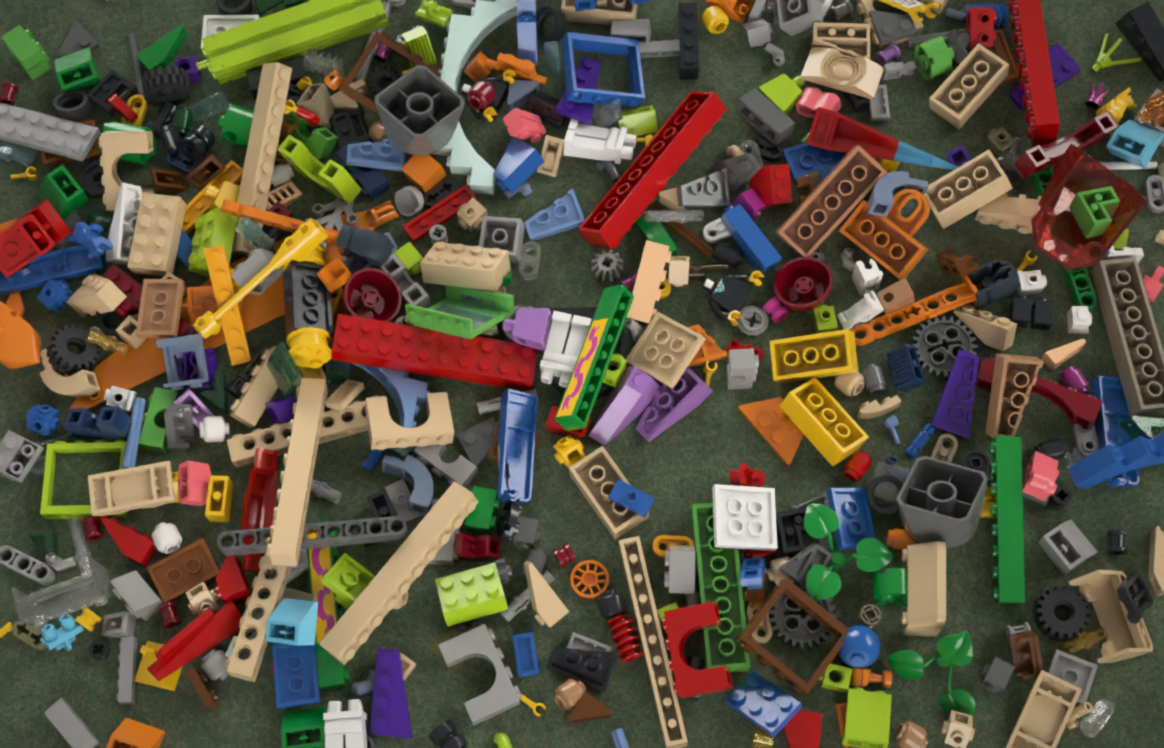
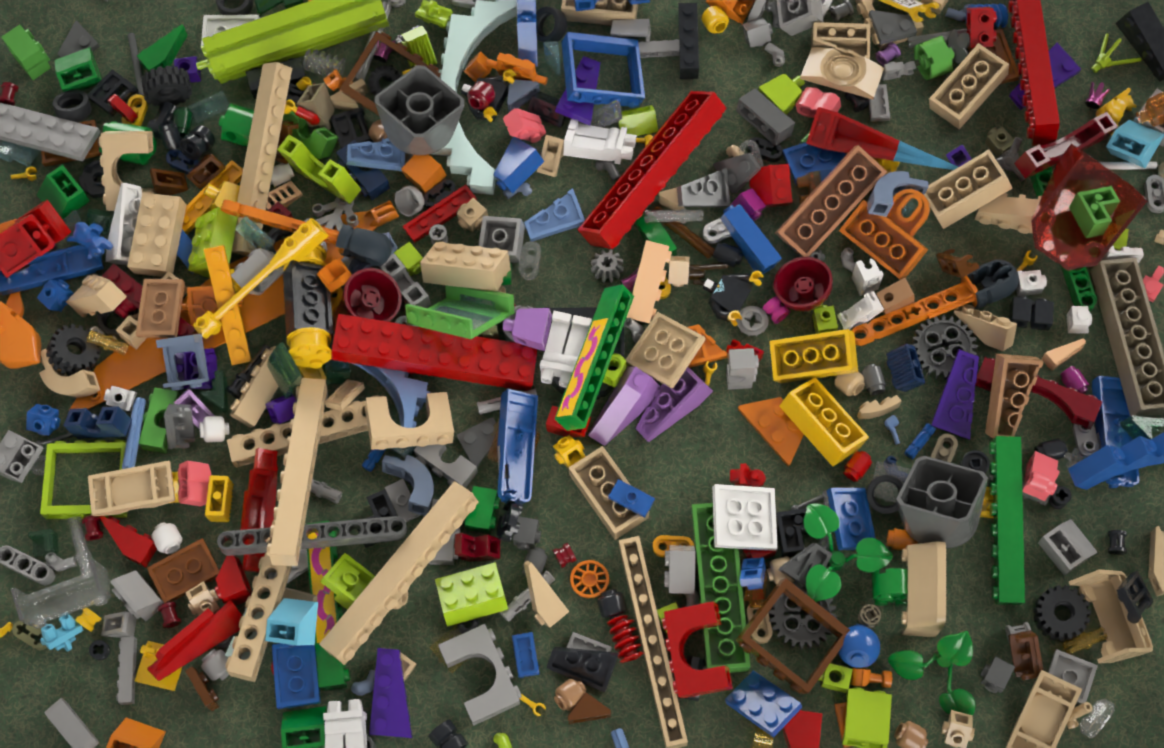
dark grey plate [496,558,513,585] -> none

